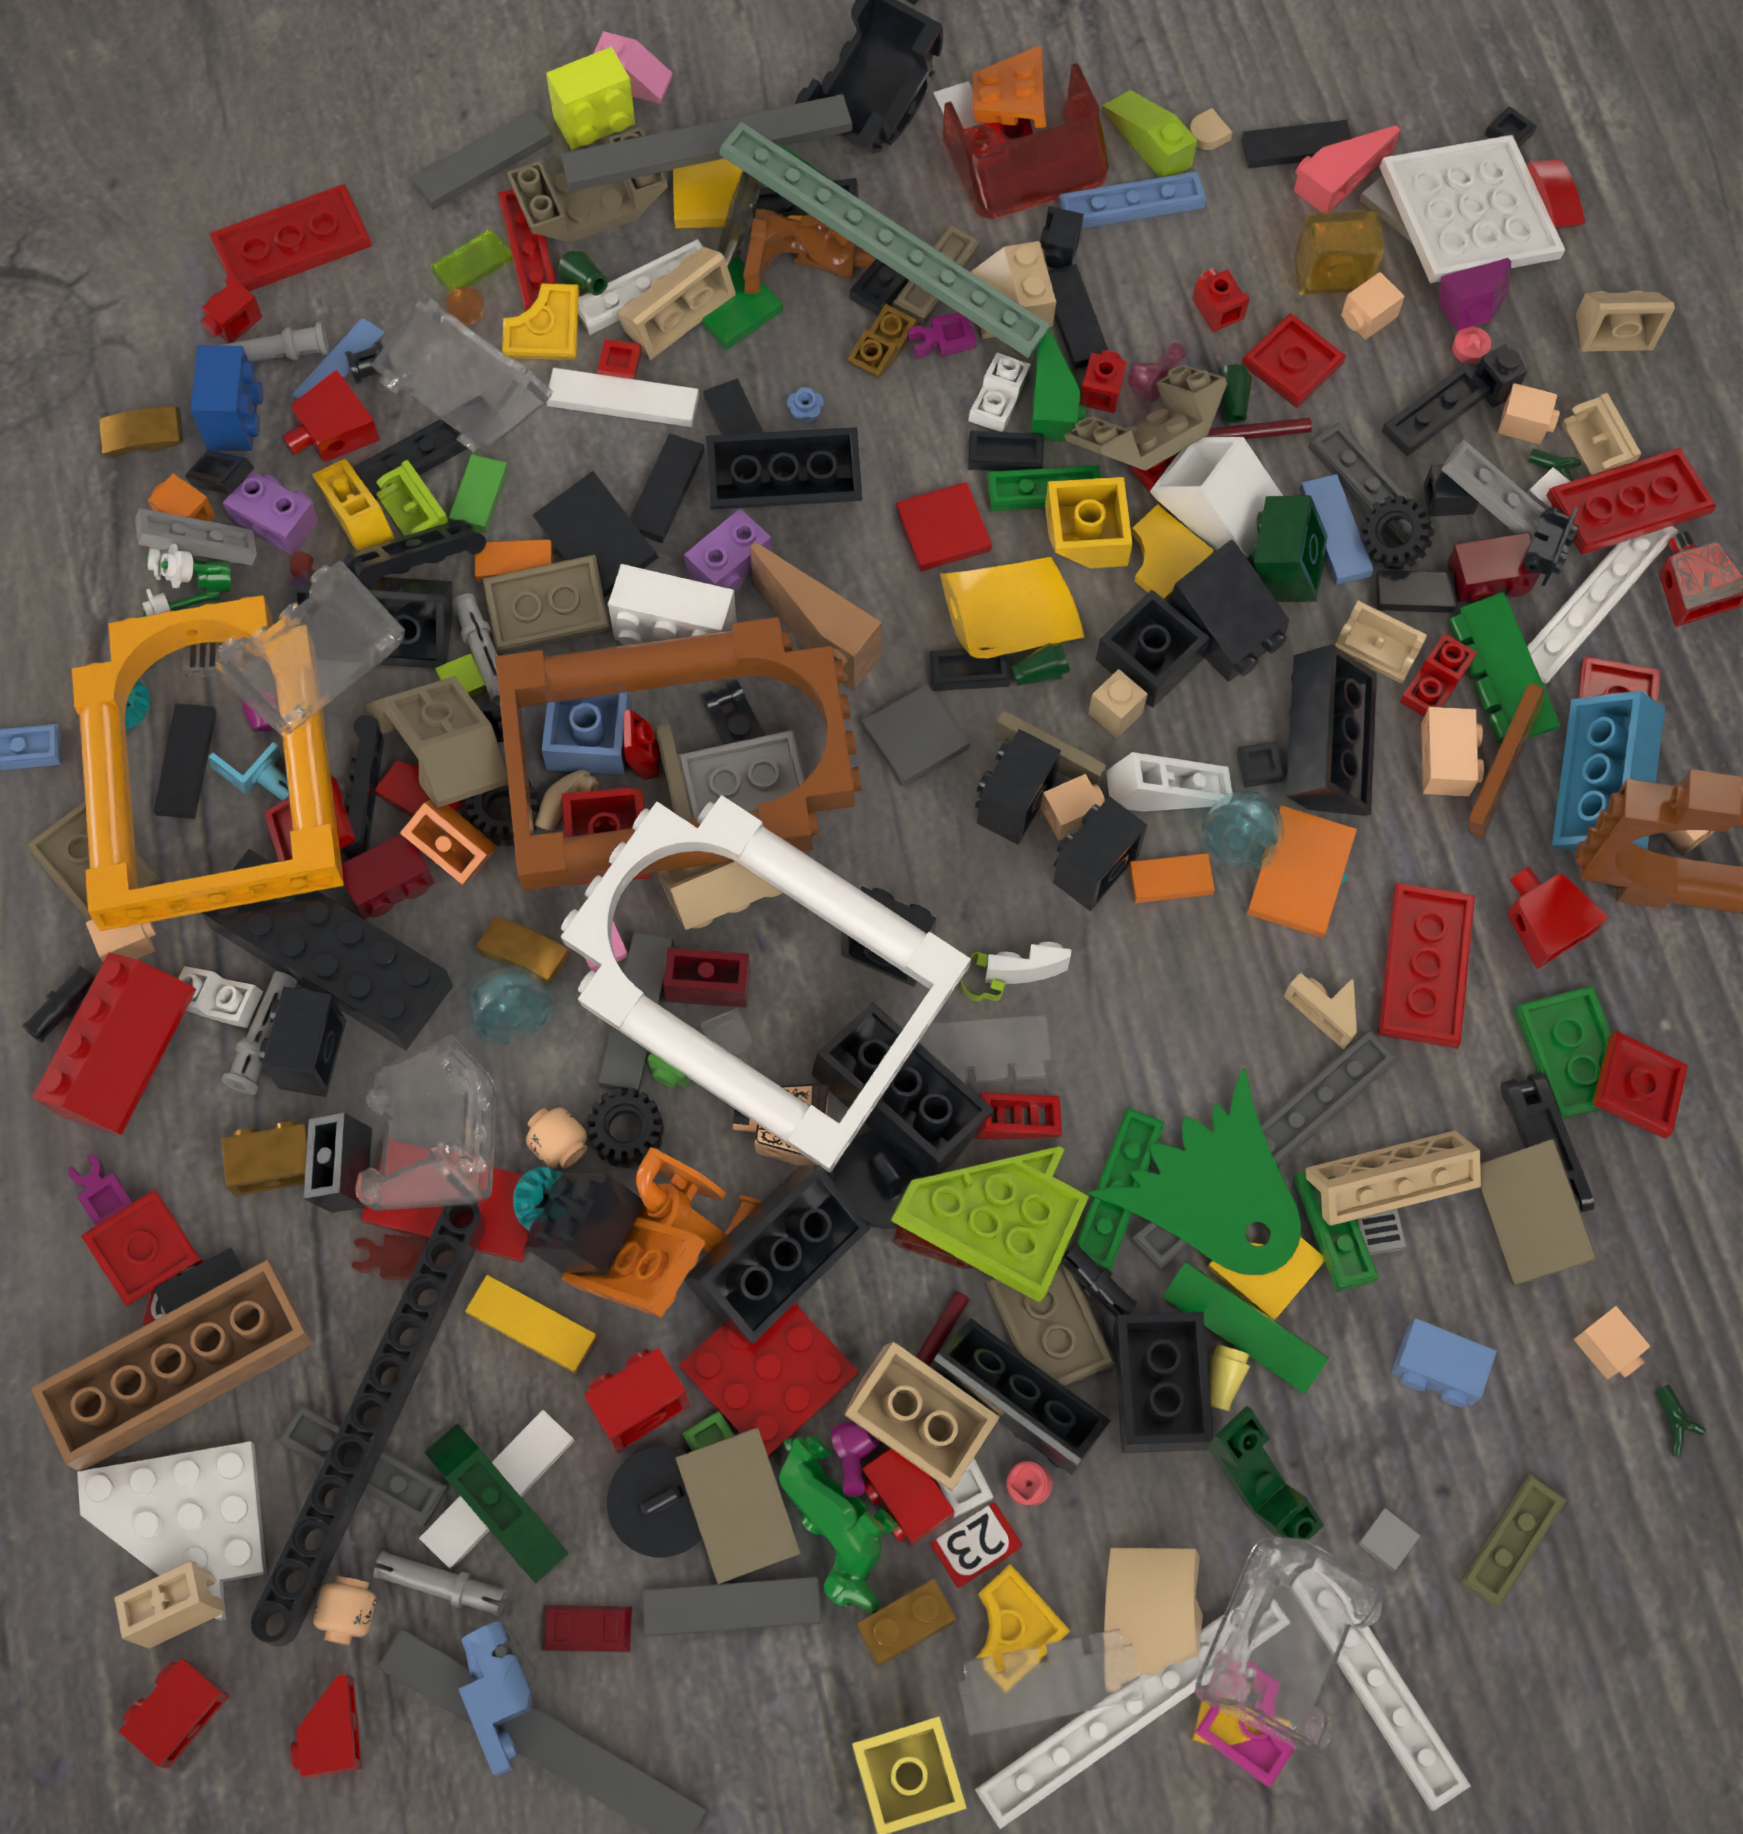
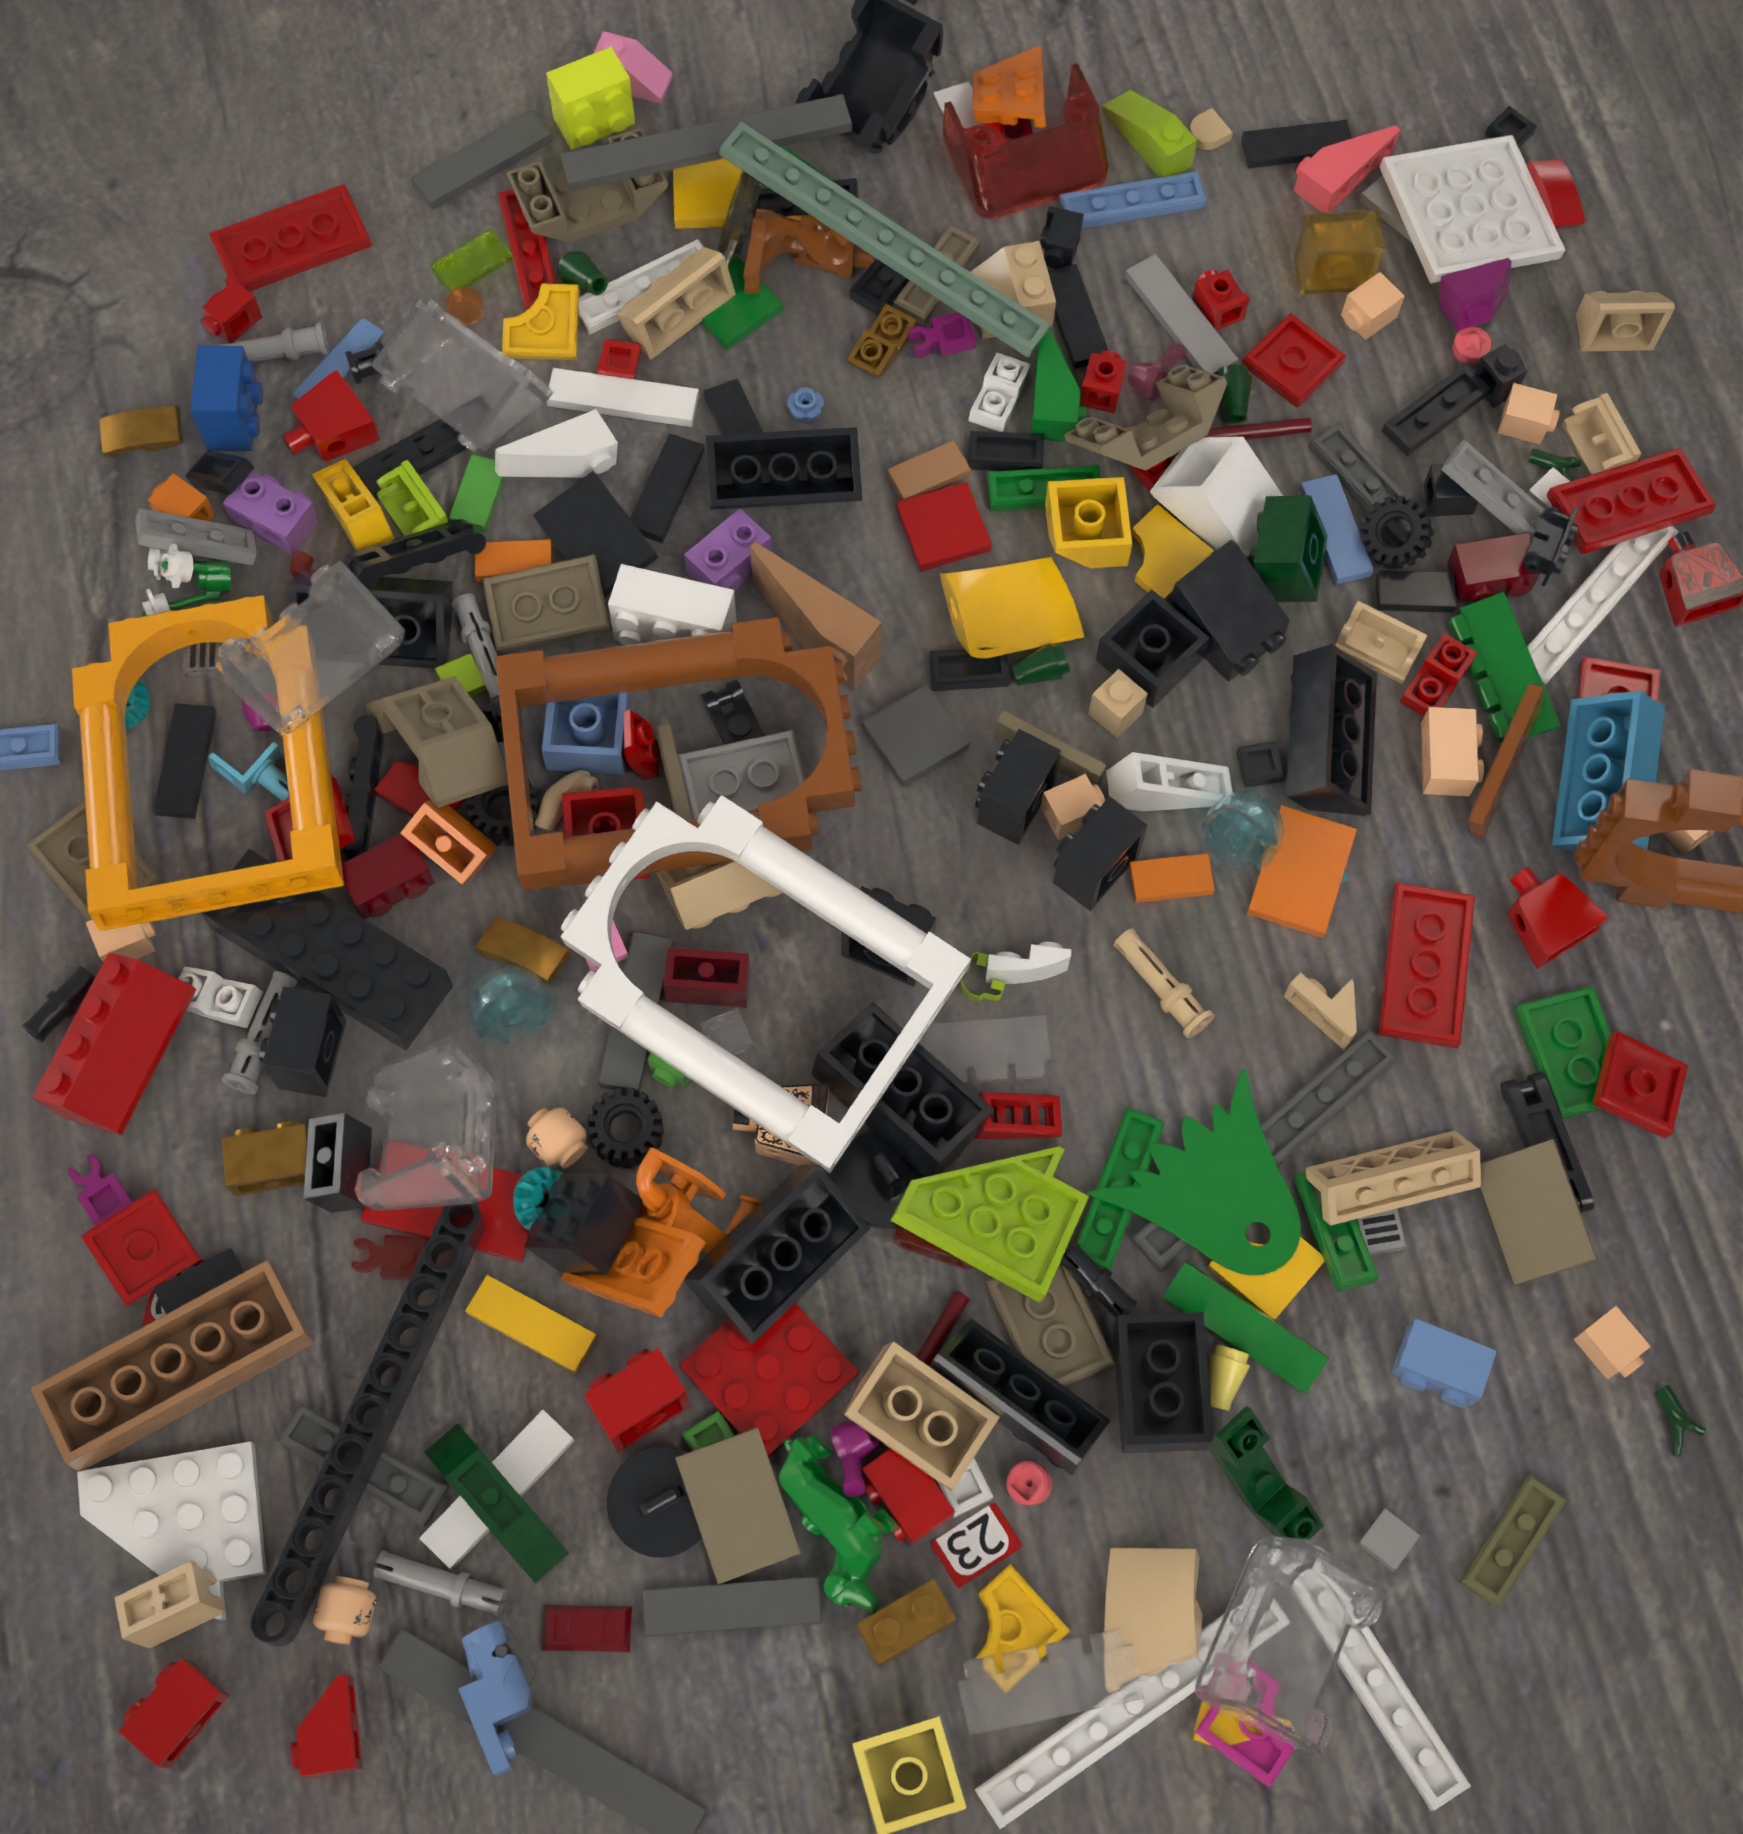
none -> white slope [495,409,618,478]
none -> medium nougat tile [887,440,971,501]
none -> tan pin [1113,928,1215,1039]
none -> light grey tile [1125,254,1239,375]

